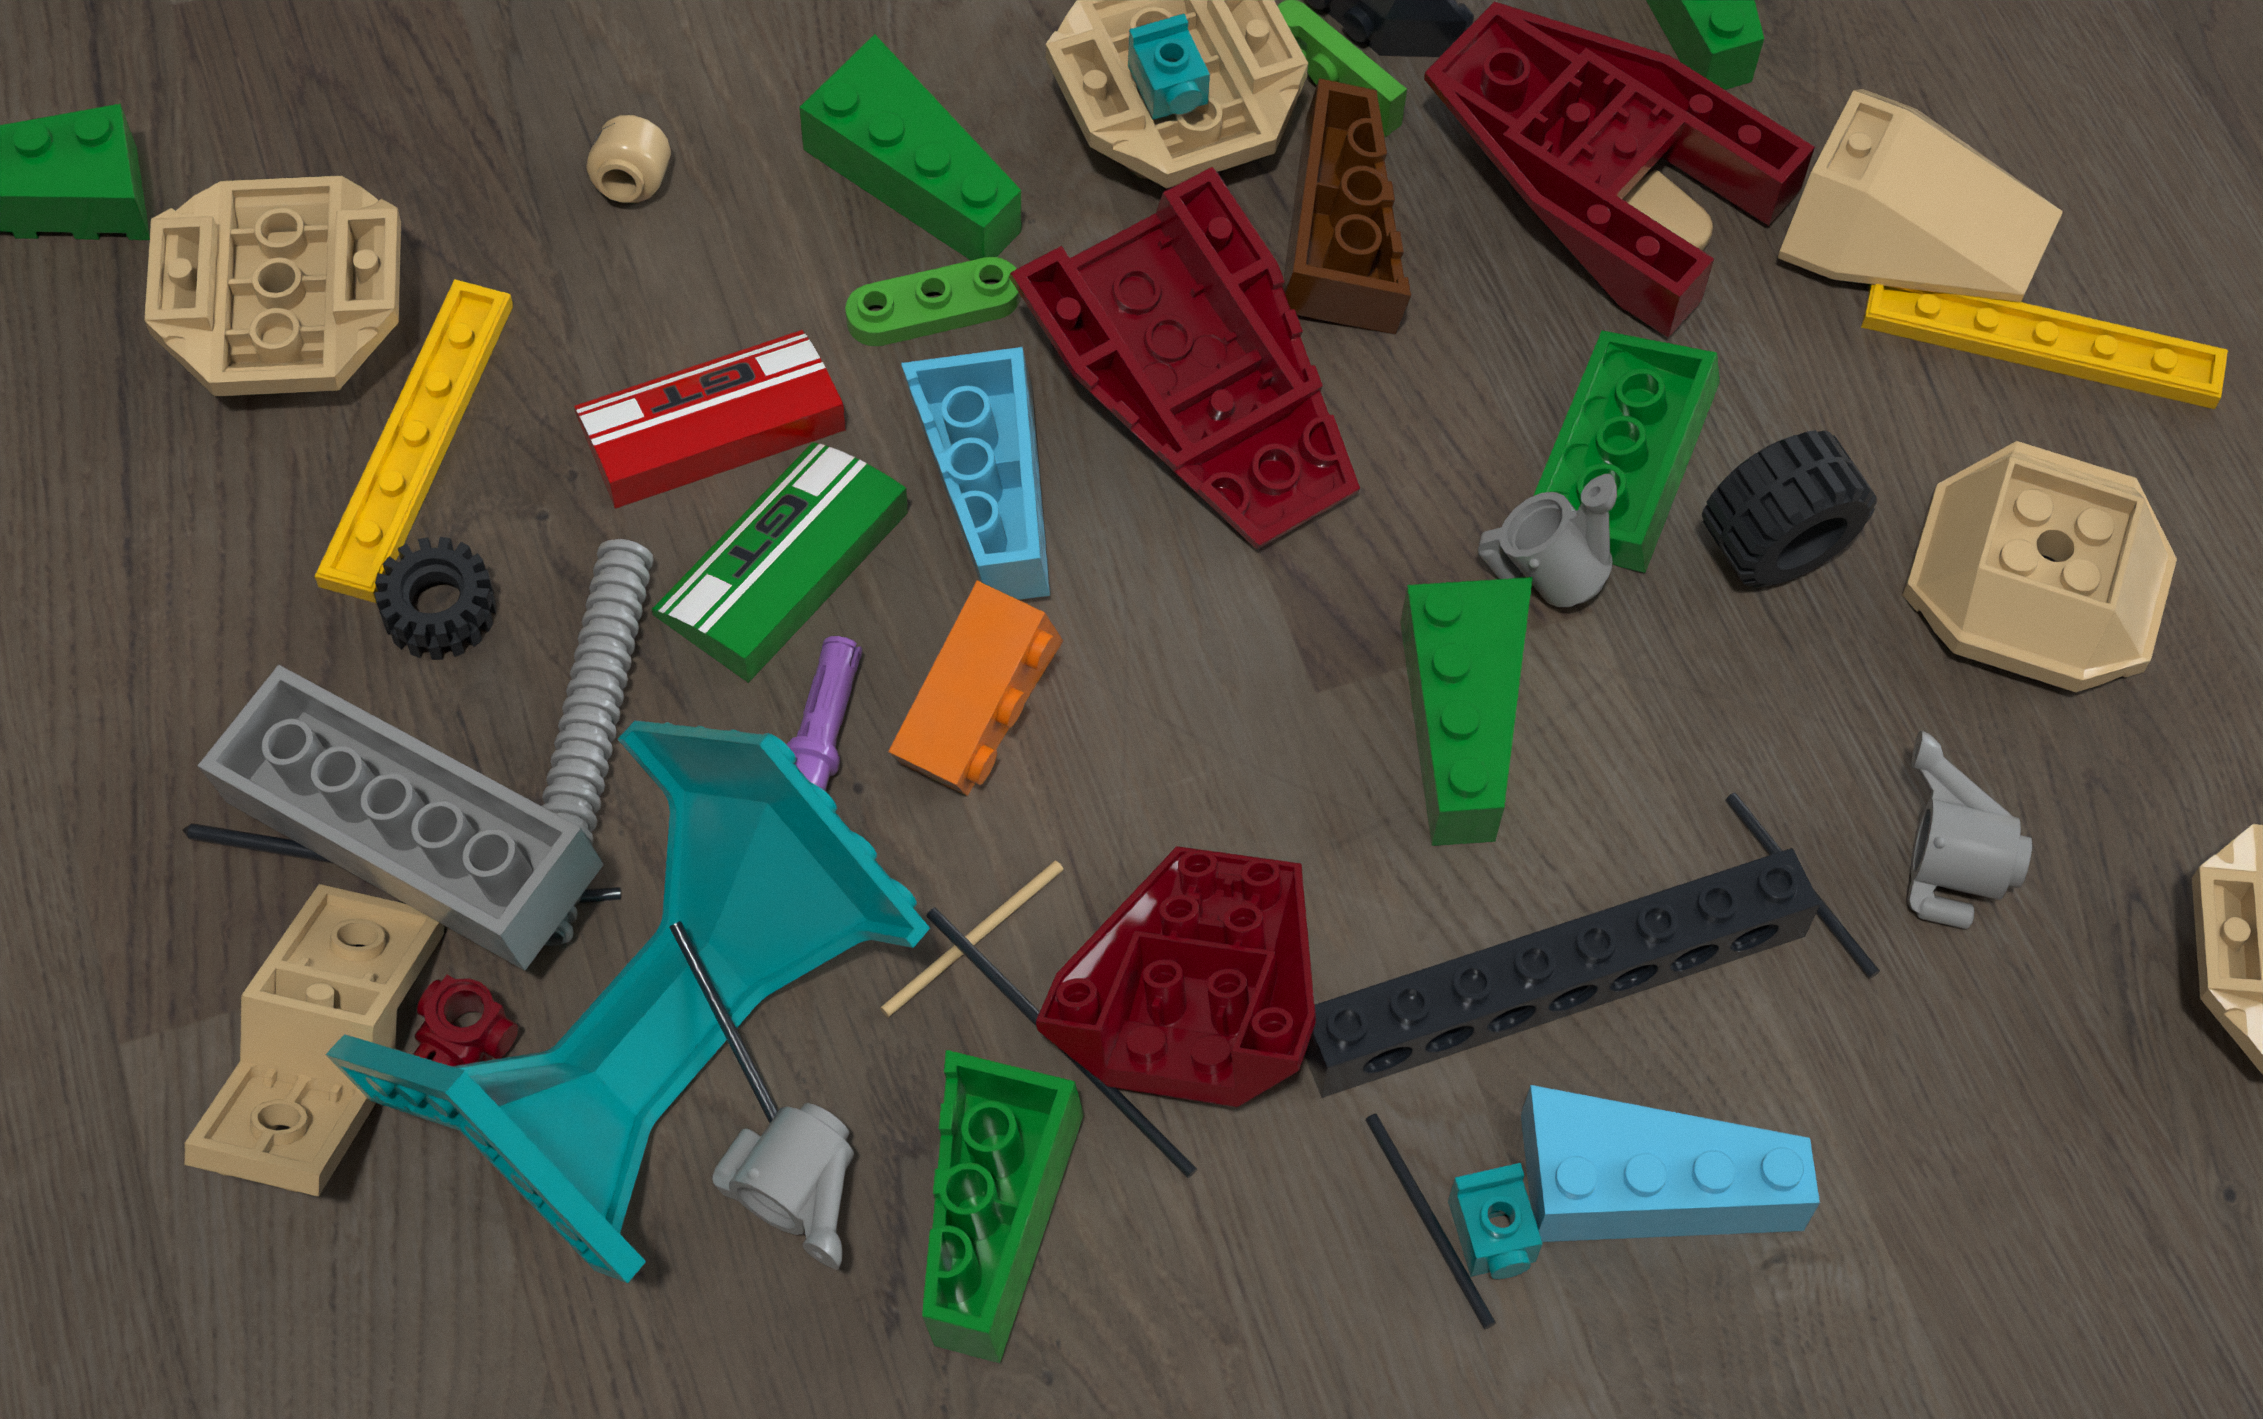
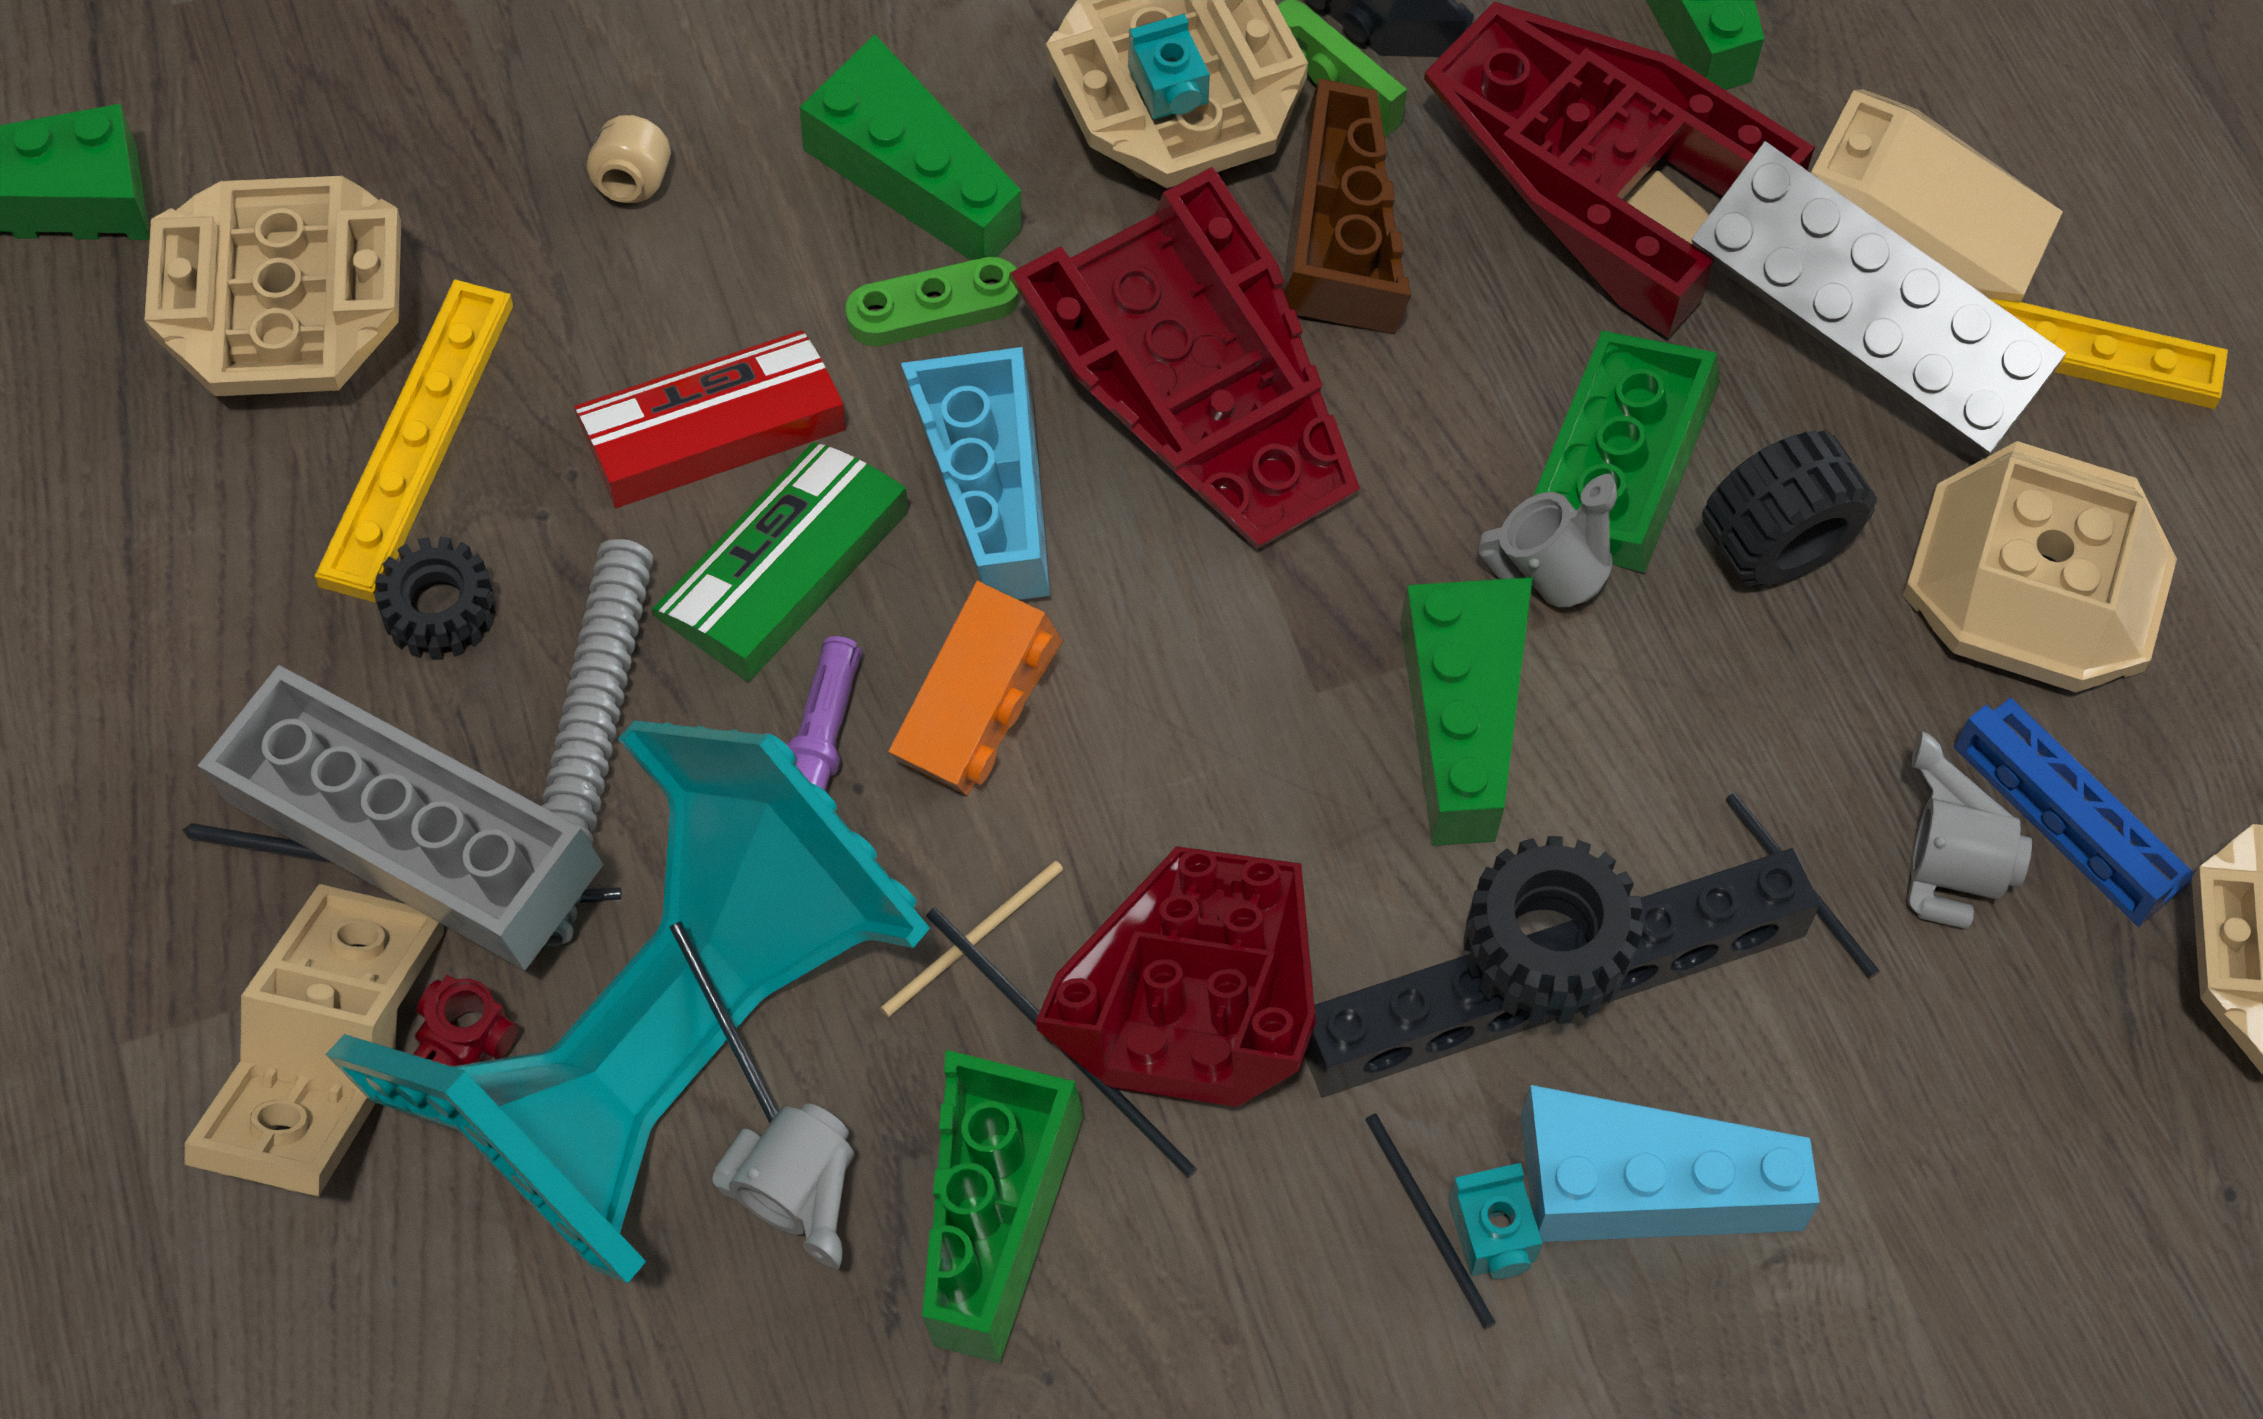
none -> black tyre [1464,836,1644,1025]
none -> brick [1691,141,2066,458]
none -> blue fence [1954,697,2195,928]

